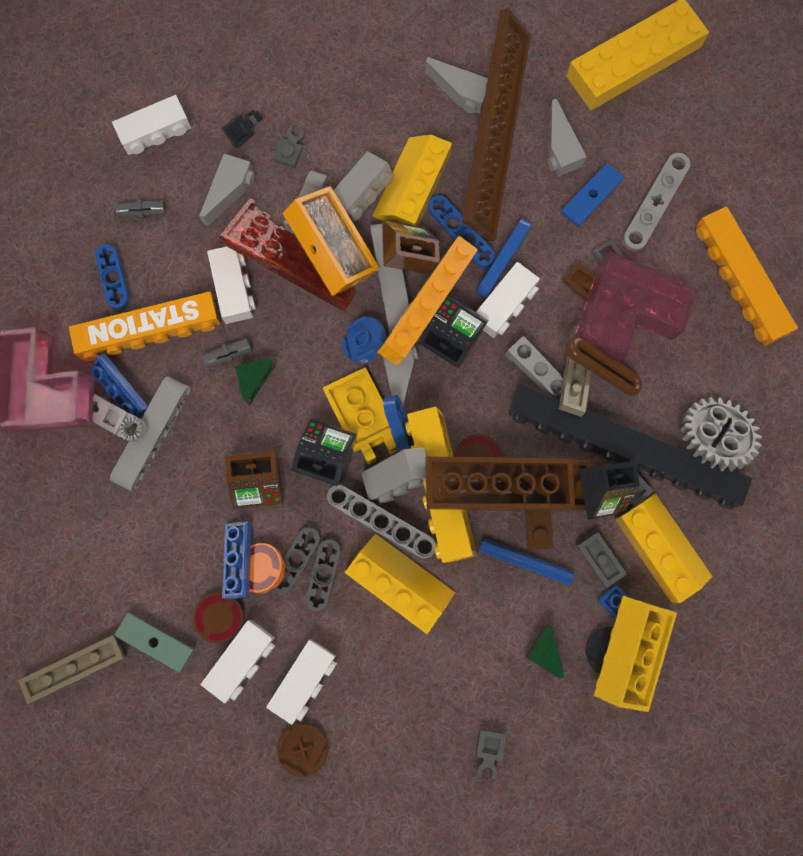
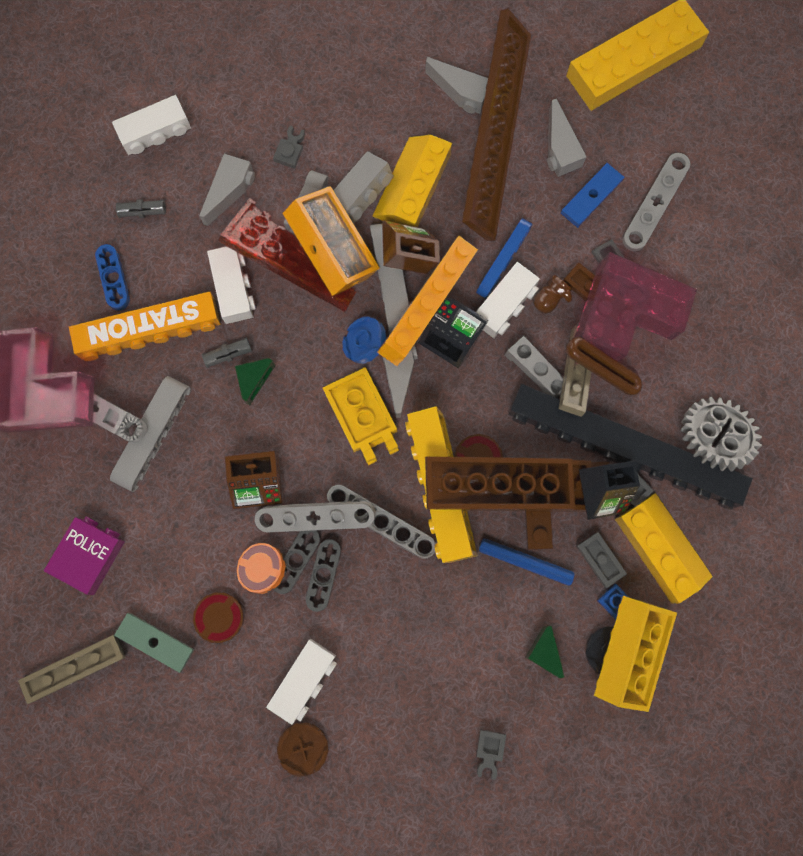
blue tile [90,354,148,419] -> none
white brick [200,620,275,703] -> none
black plate [221,110,262,149] -> none
blue tile [222,522,251,600] -> none
black slope [291,419,357,486] -> none
yellow slope [345,533,456,634] -> none
light grey brick [361,447,426,503] -> none
blue beam [383,395,414,452] -> none
blue beam [428,195,495,269] -> none
light orange brick [696,206,798,347] -> none
none -> magenta brick [44,516,125,595]
none -> light grey piece [255,501,376,532]
none -> reddish brown animal [533,275,572,314]

